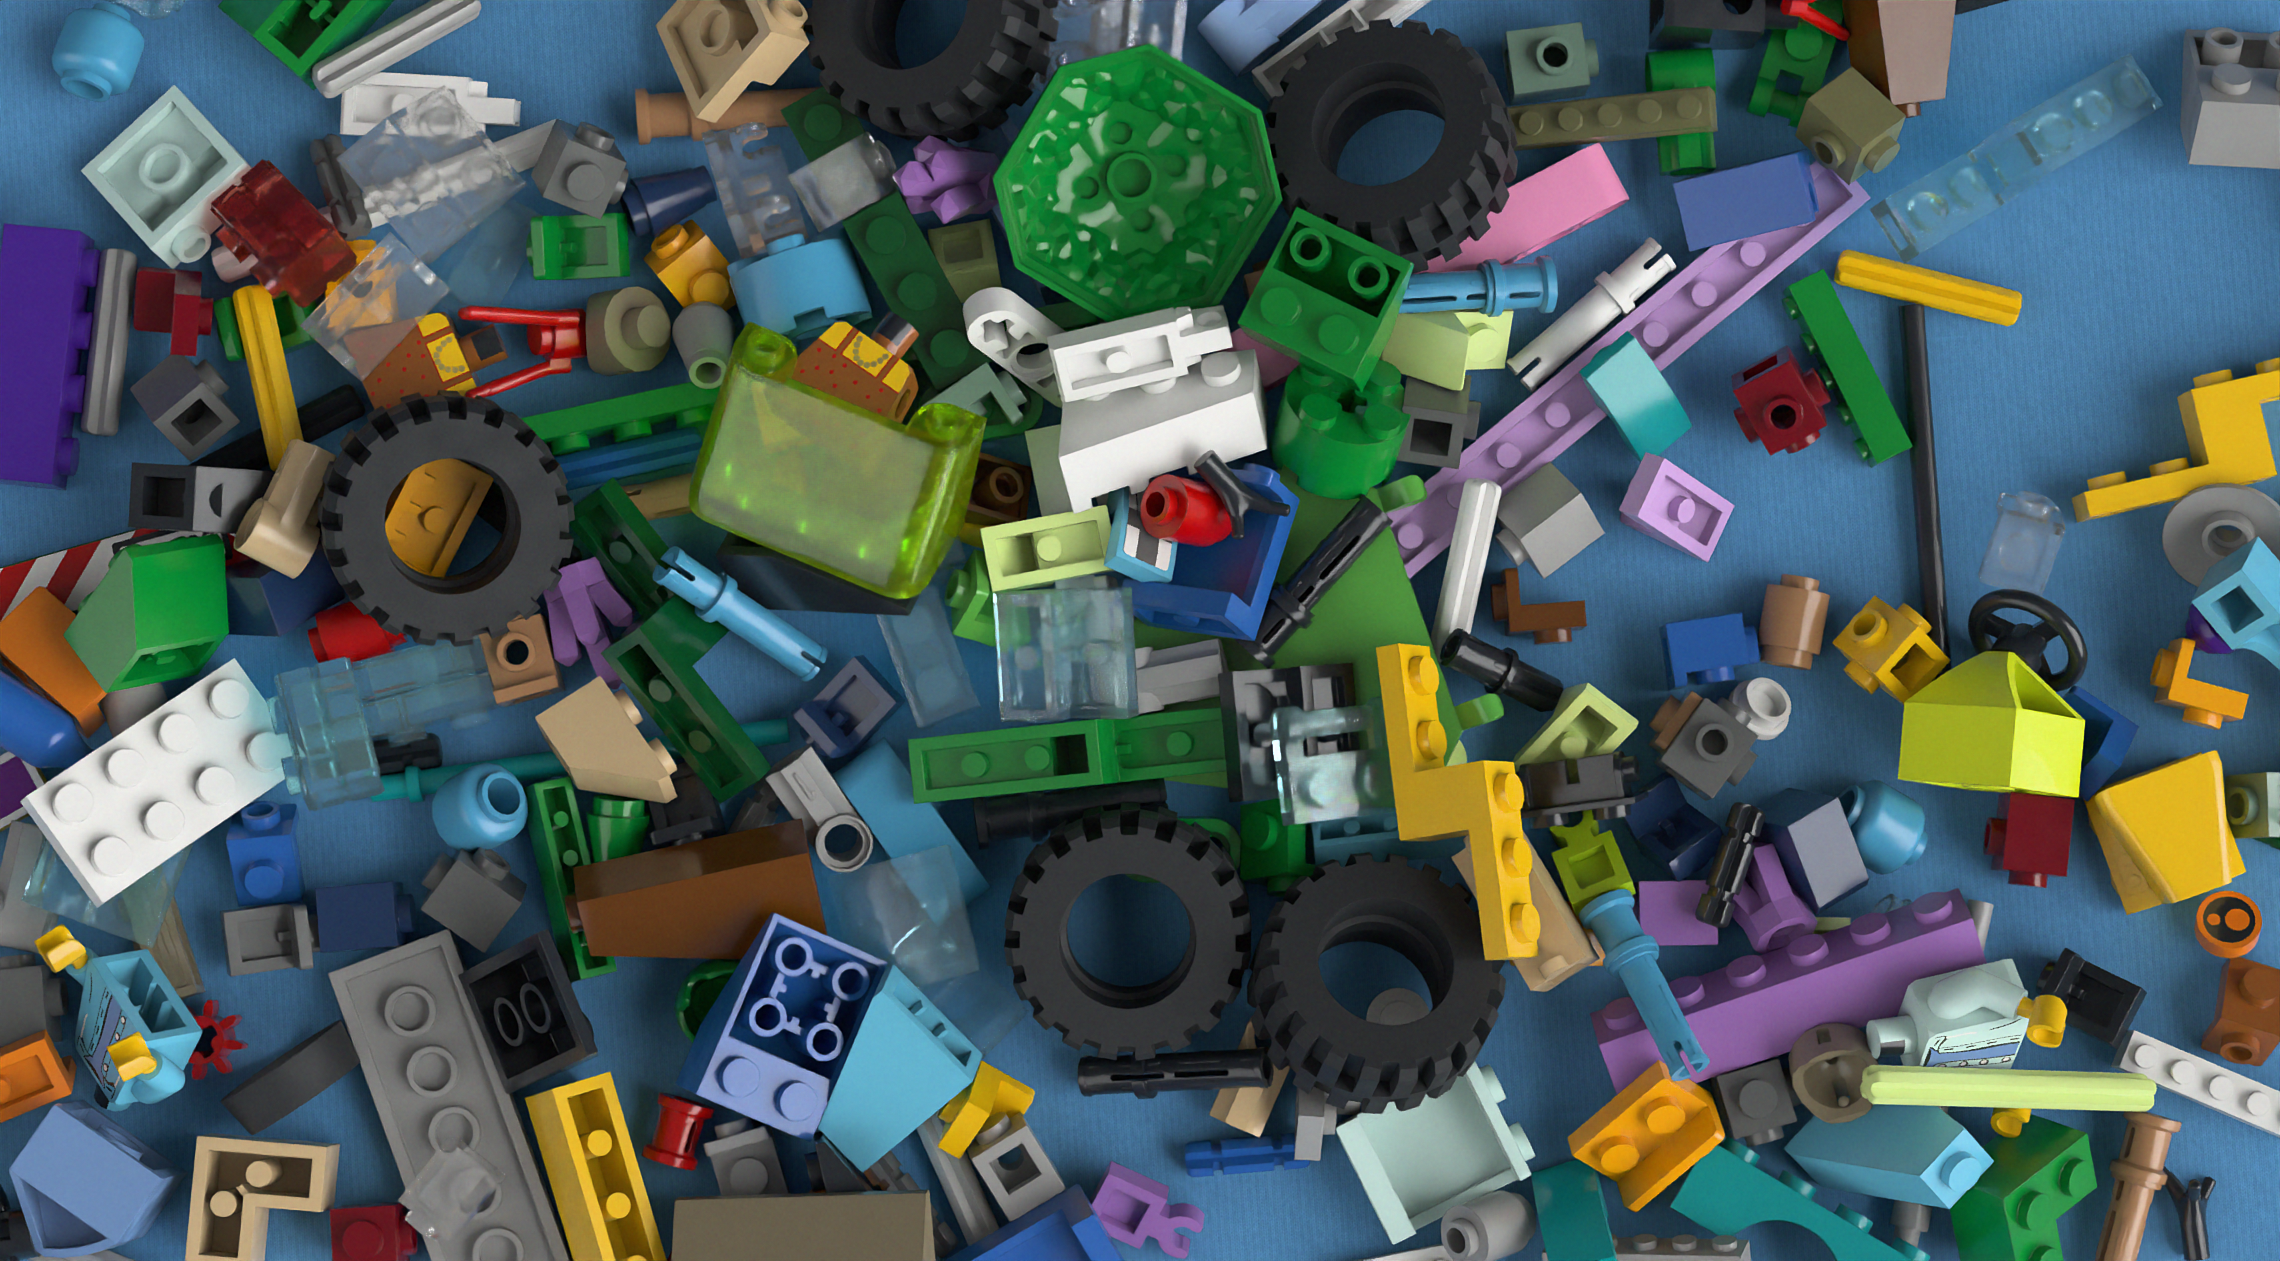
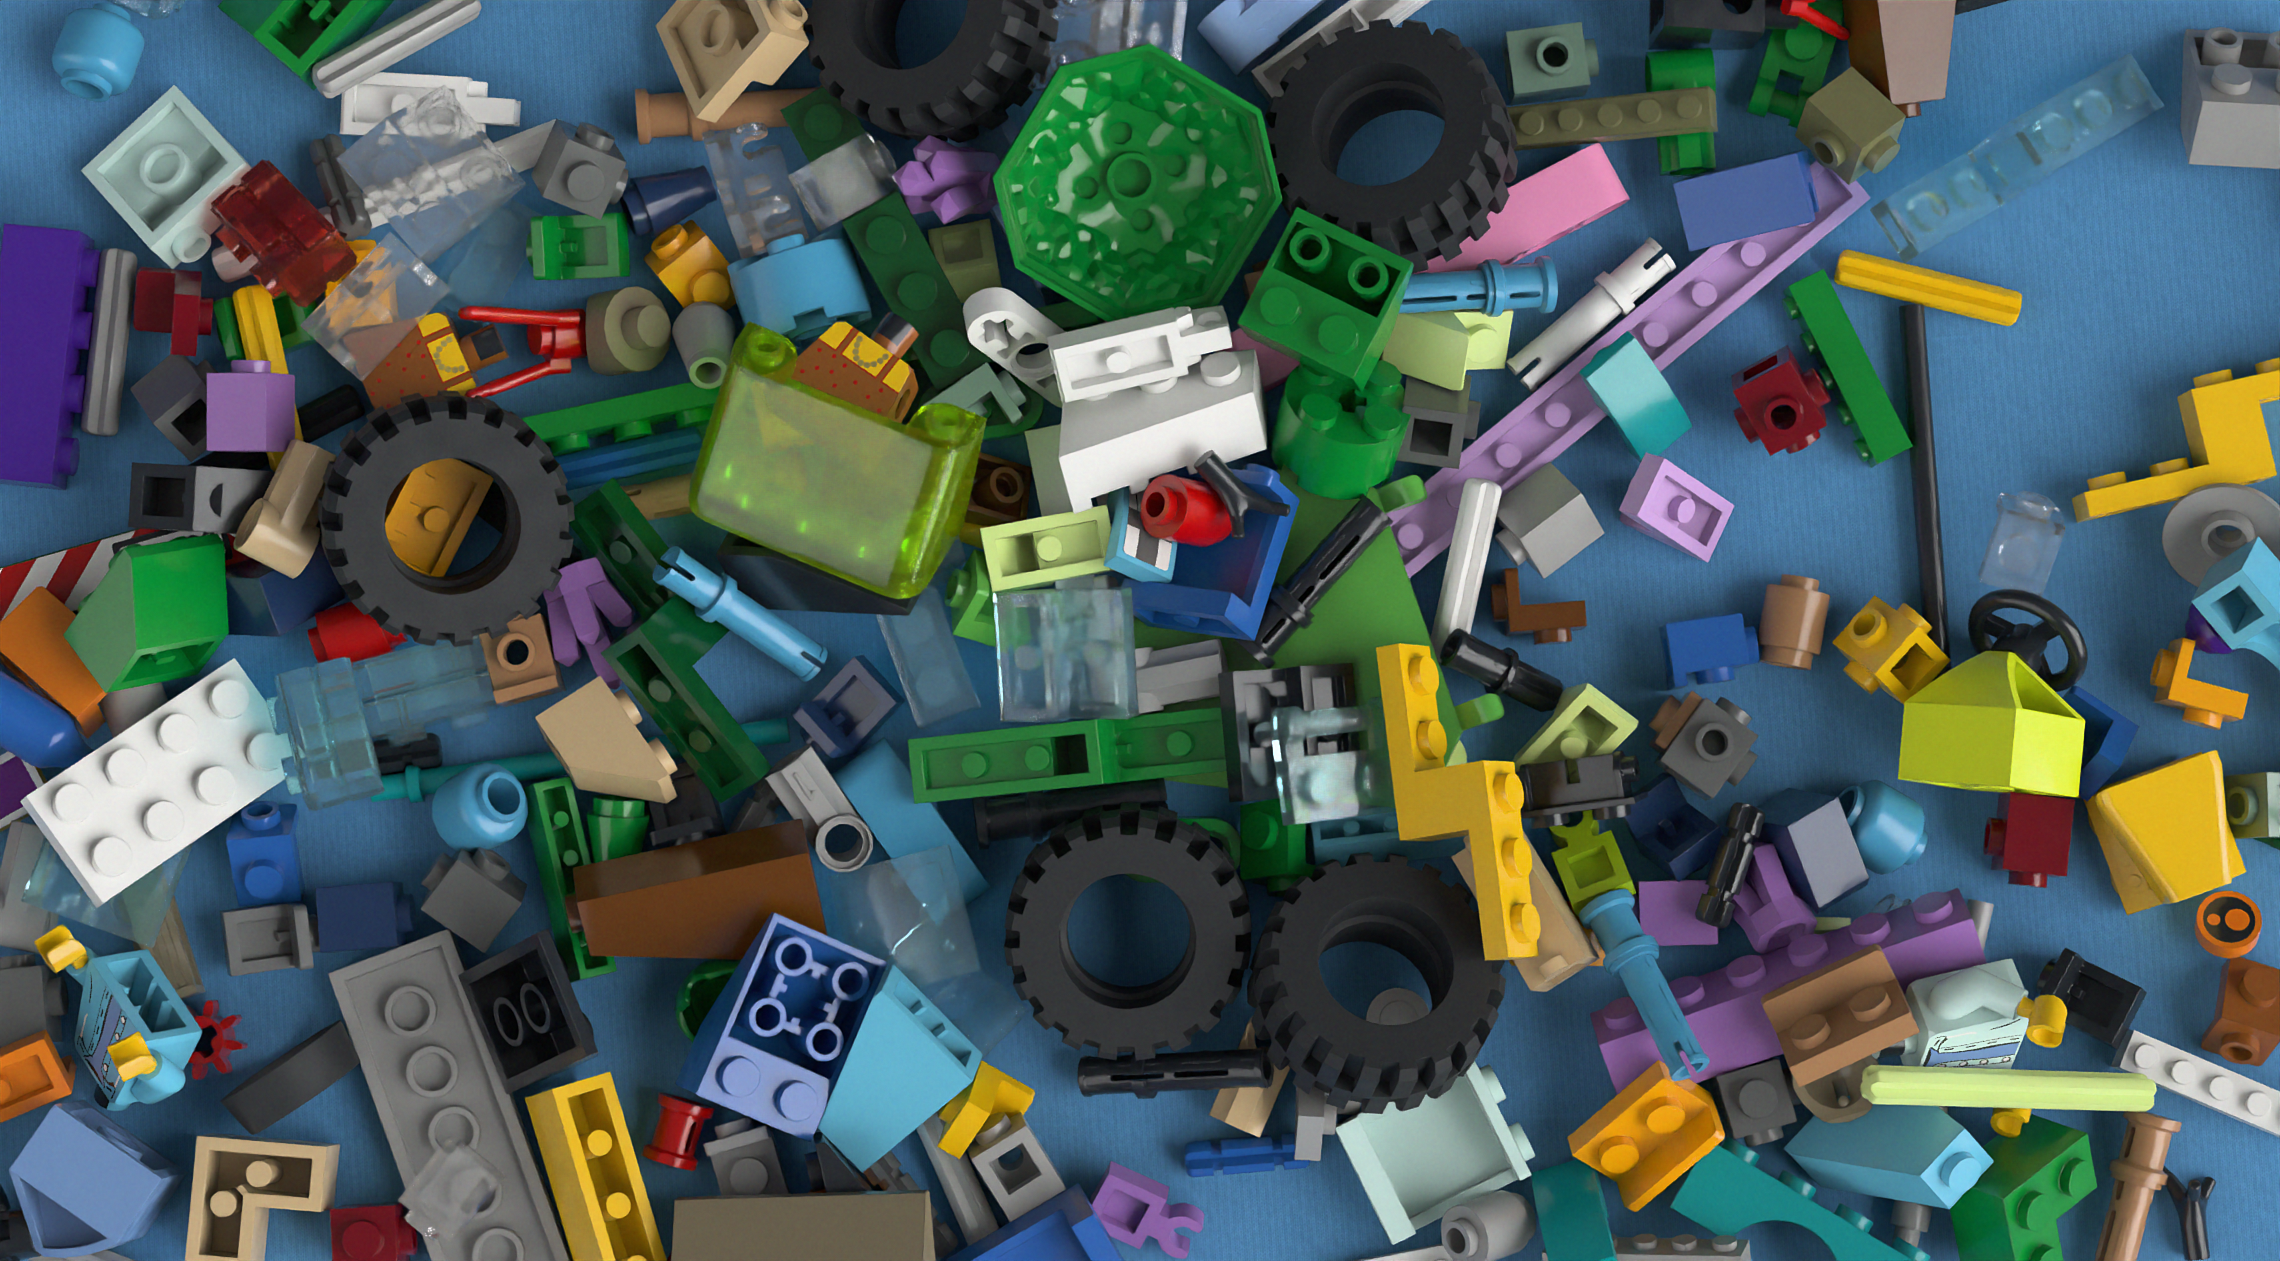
white plate [1728,677,1791,740] -> none
none -> medium lavender brick [207,360,295,452]
none -> medium nougat bracket [1760,944,1920,1088]

